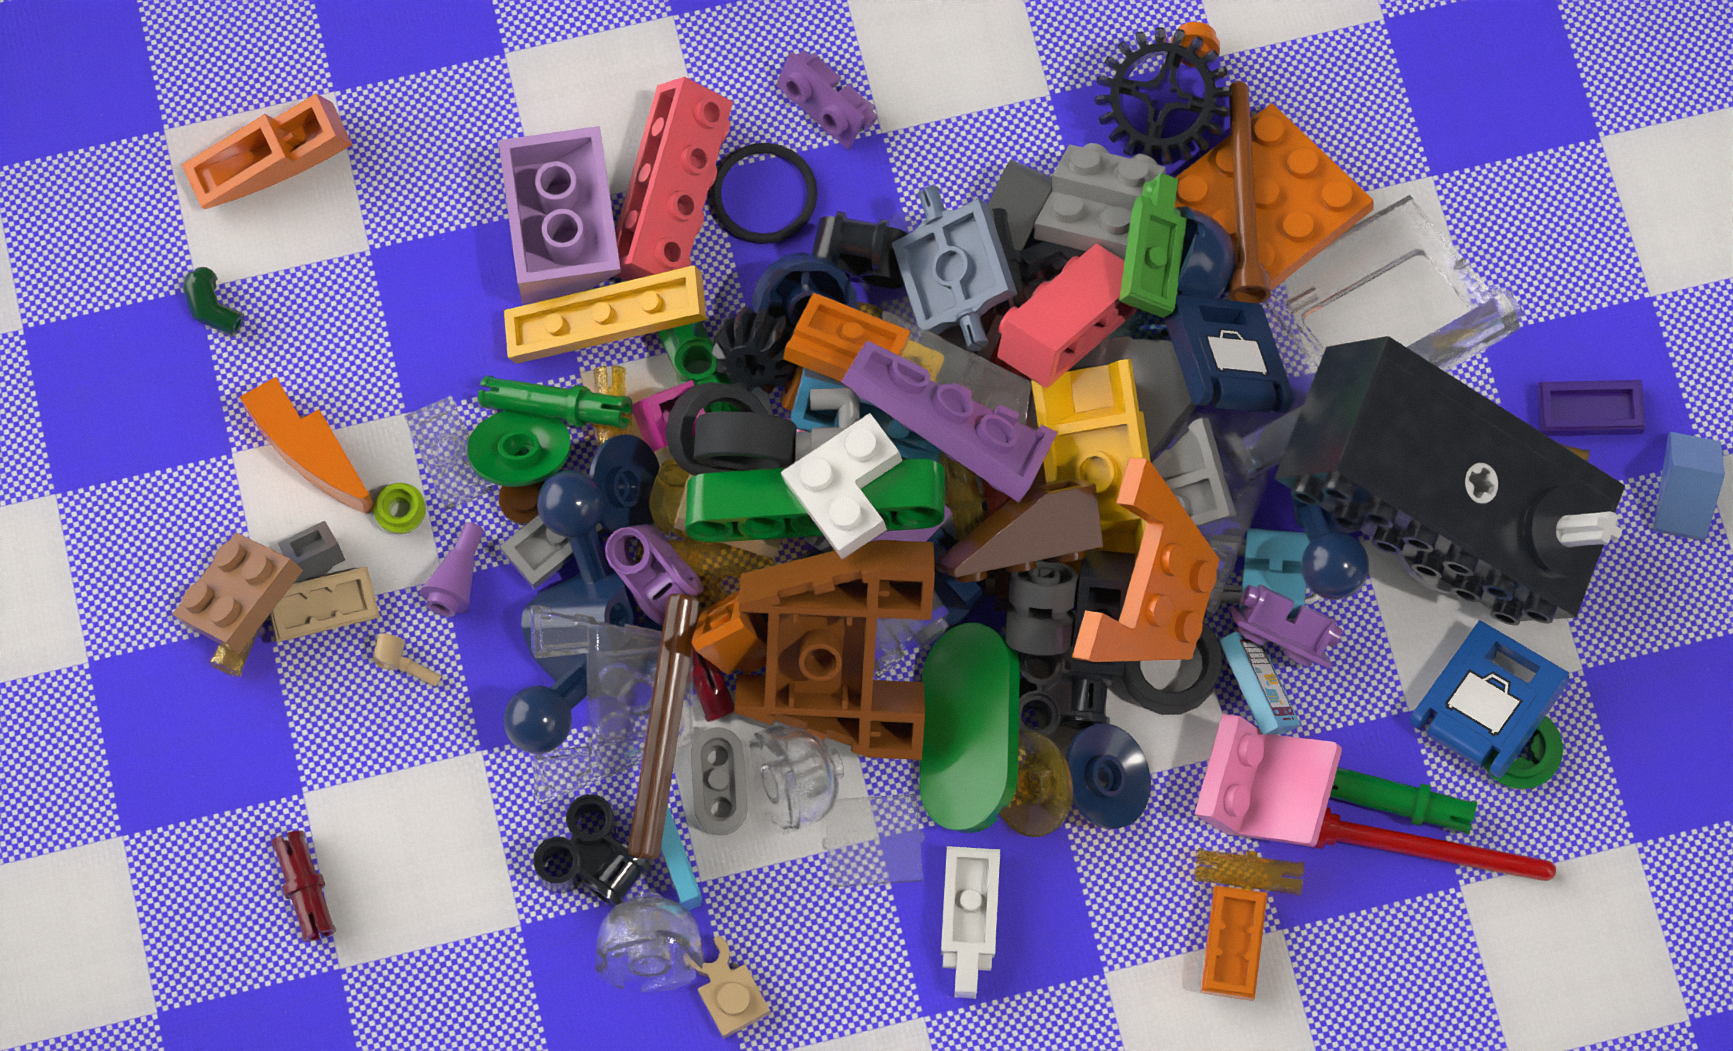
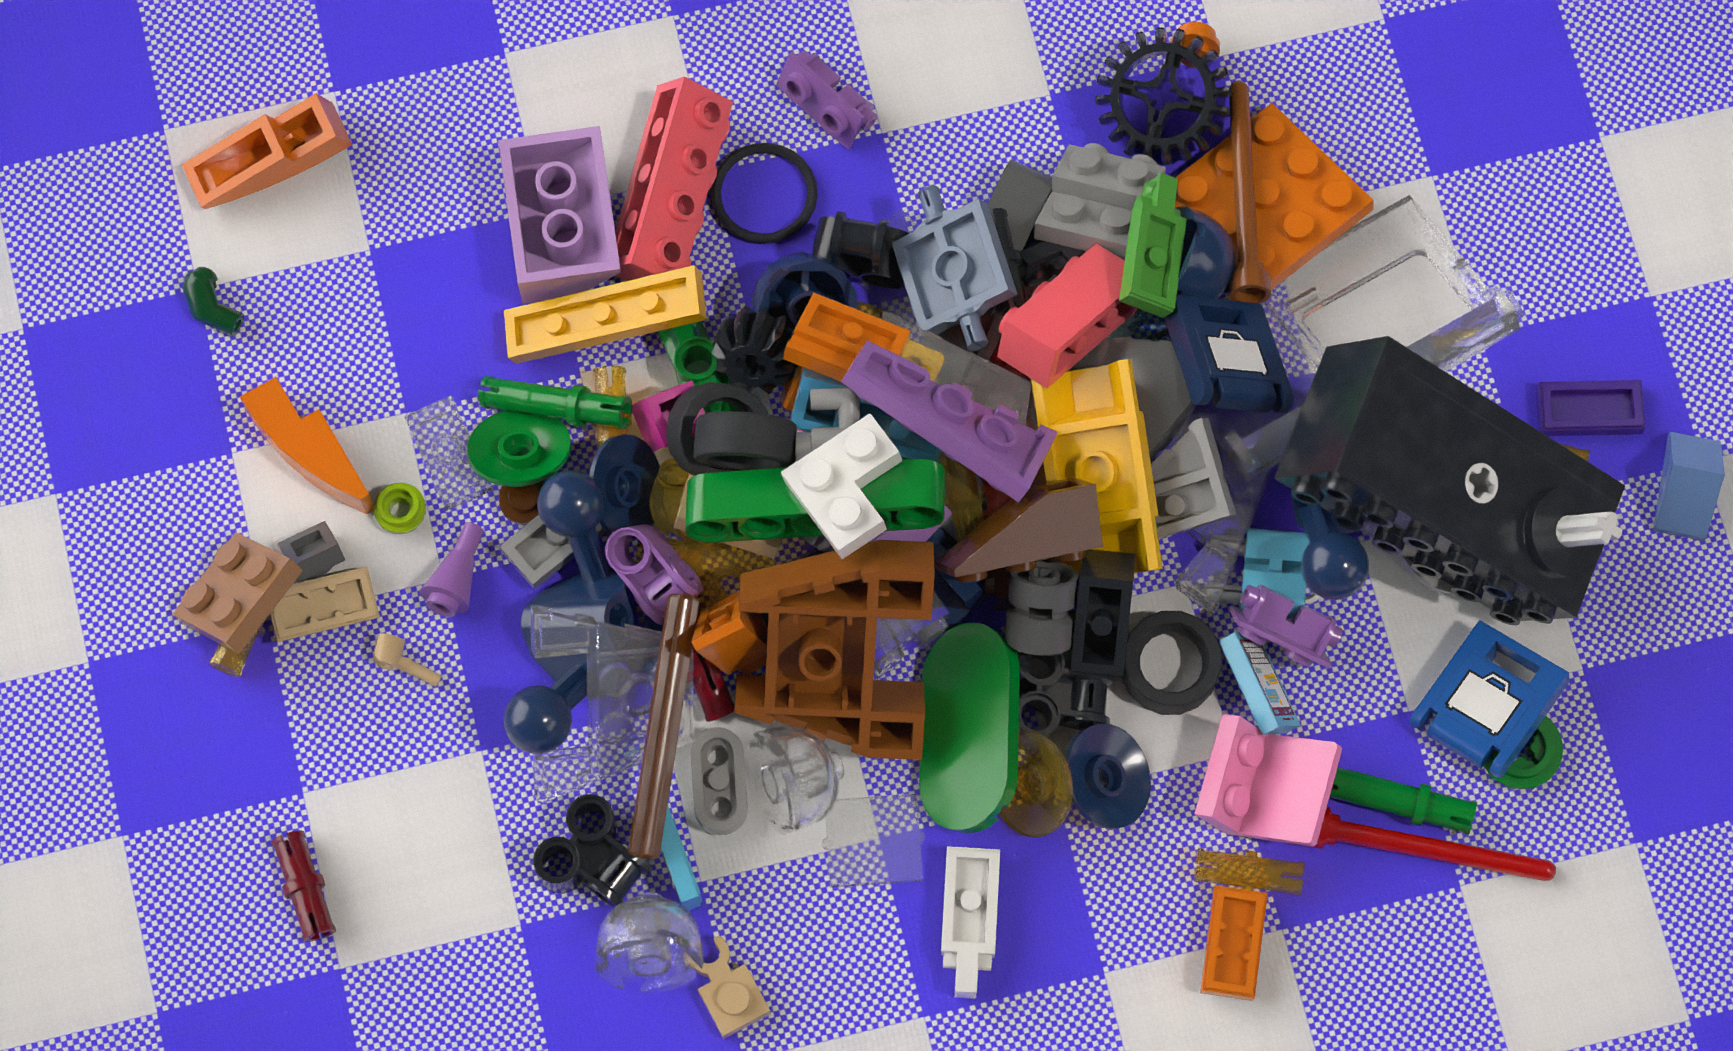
orange wing [1072,457,1220,662] -> none

